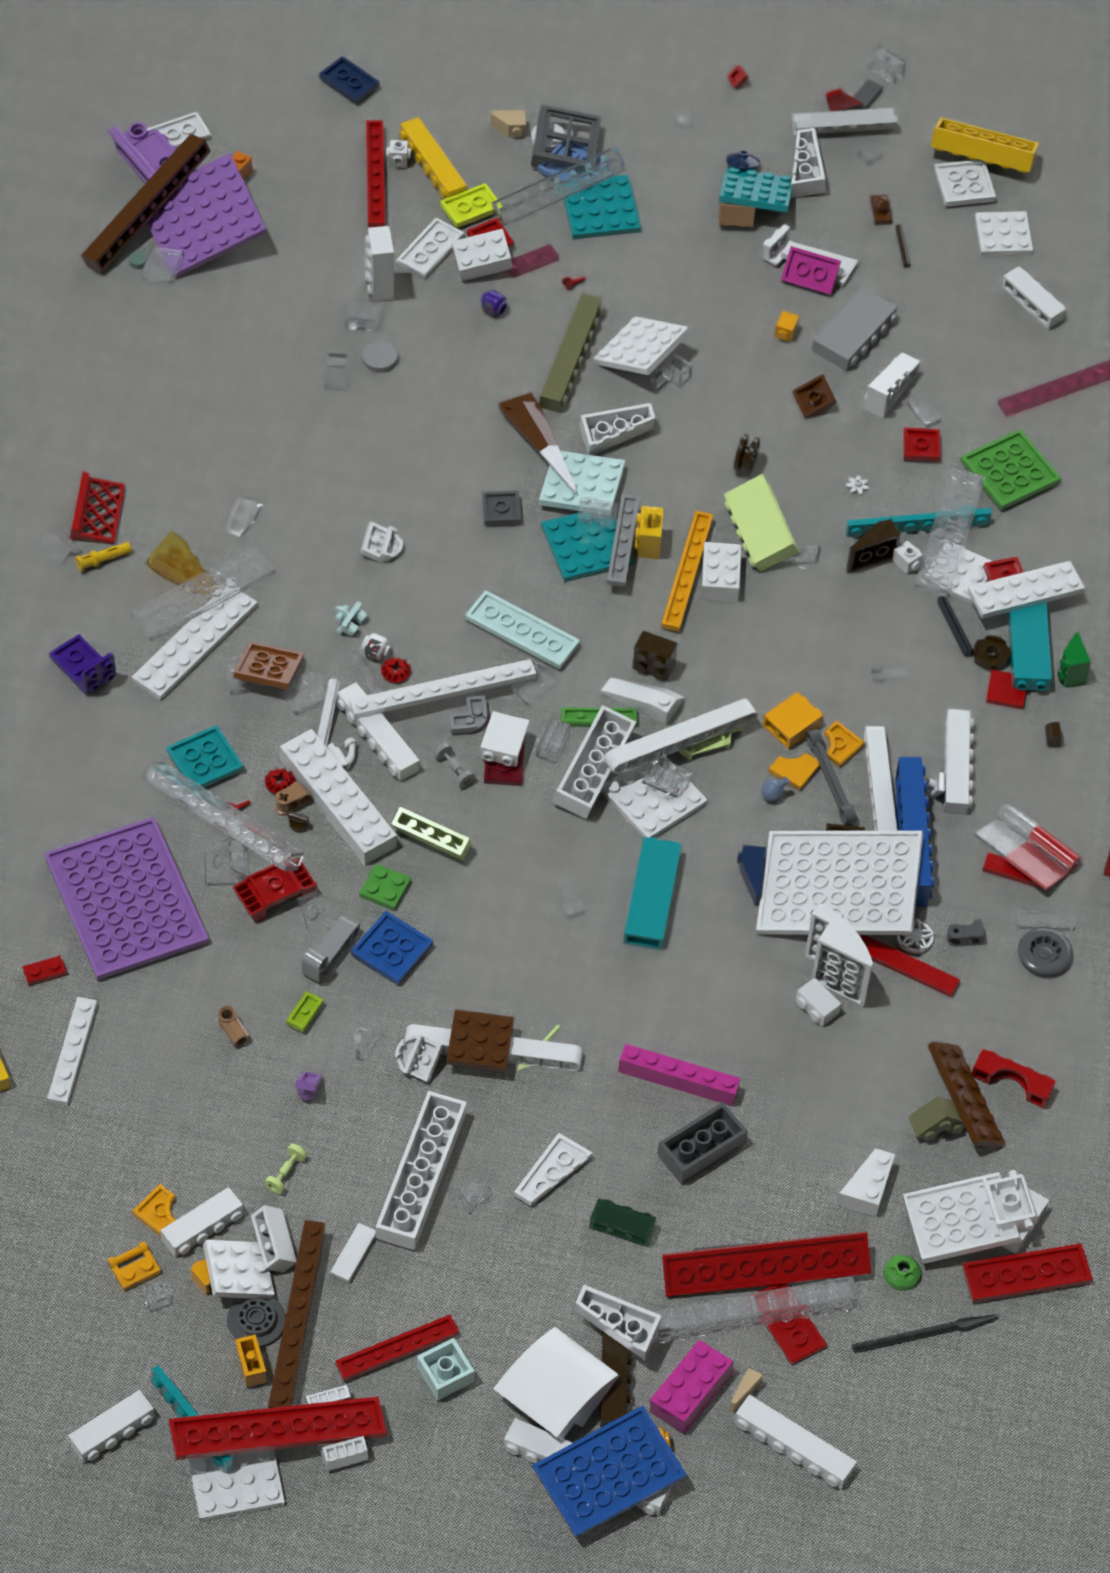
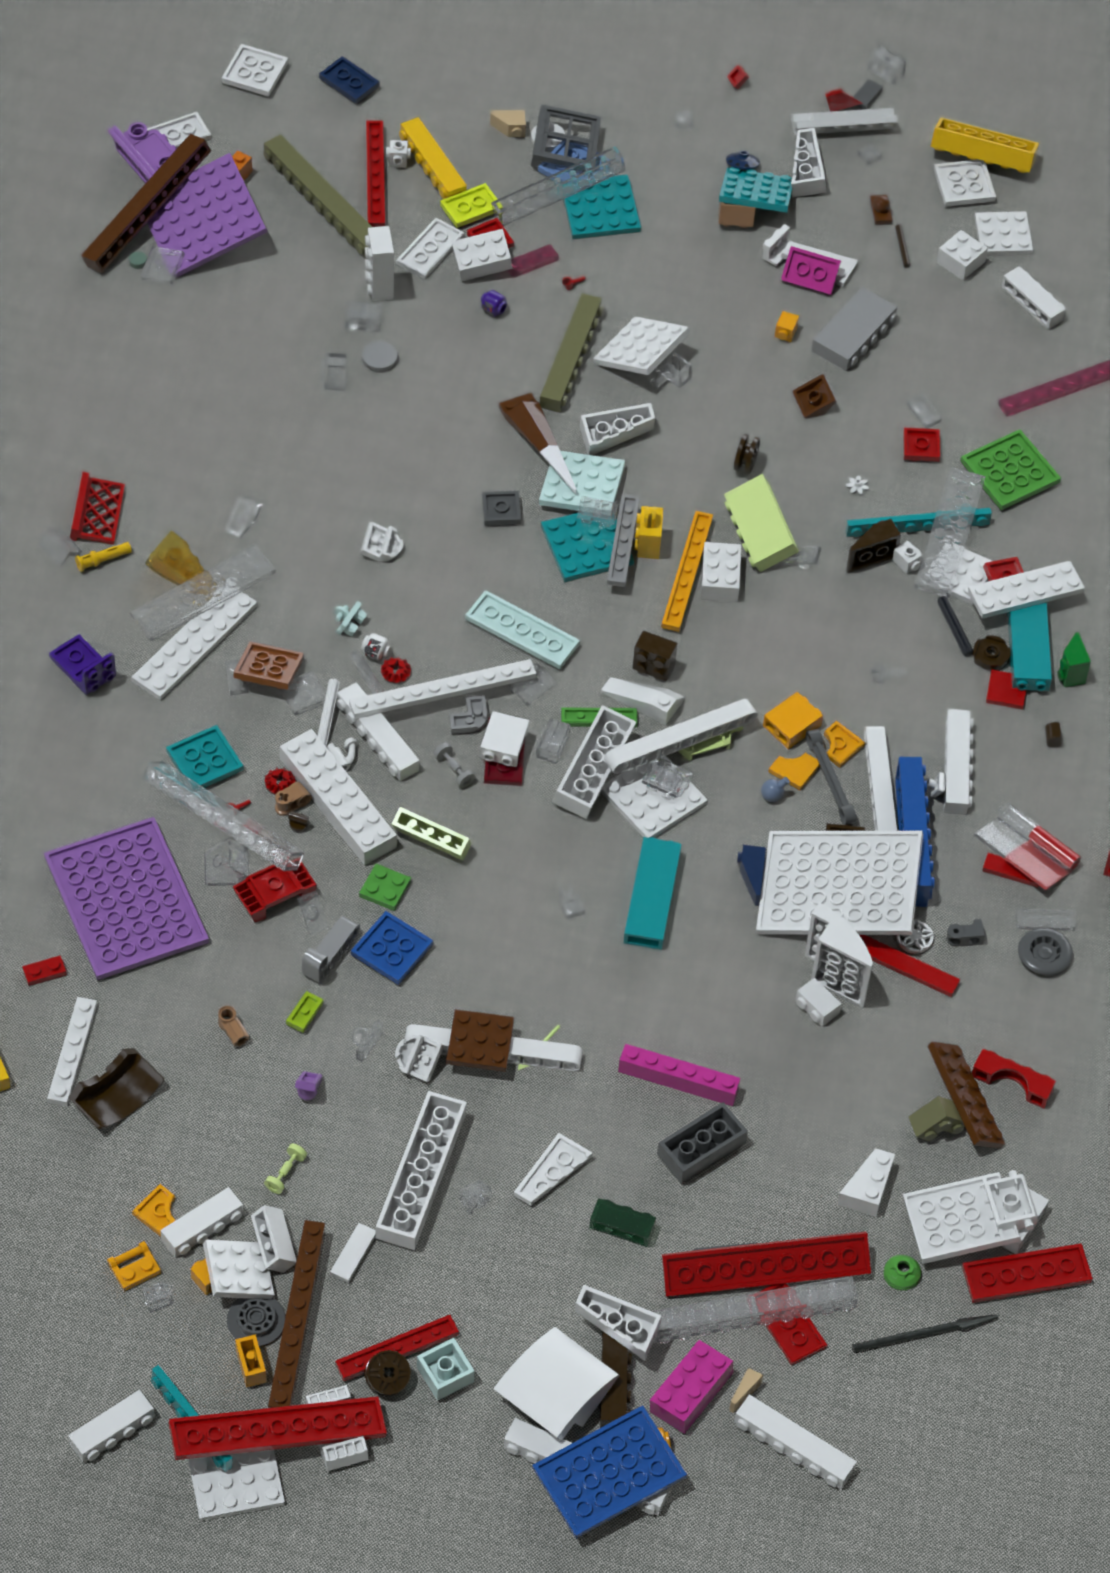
white wedge [864,352,921,418] -> none
none -> dark brown panel [68,1048,165,1129]
none -> white plate [221,44,288,97]
none -> olive brick [263,134,372,259]
none -> dark brown wheel [364,1350,411,1396]
none -> white brick [937,230,988,281]

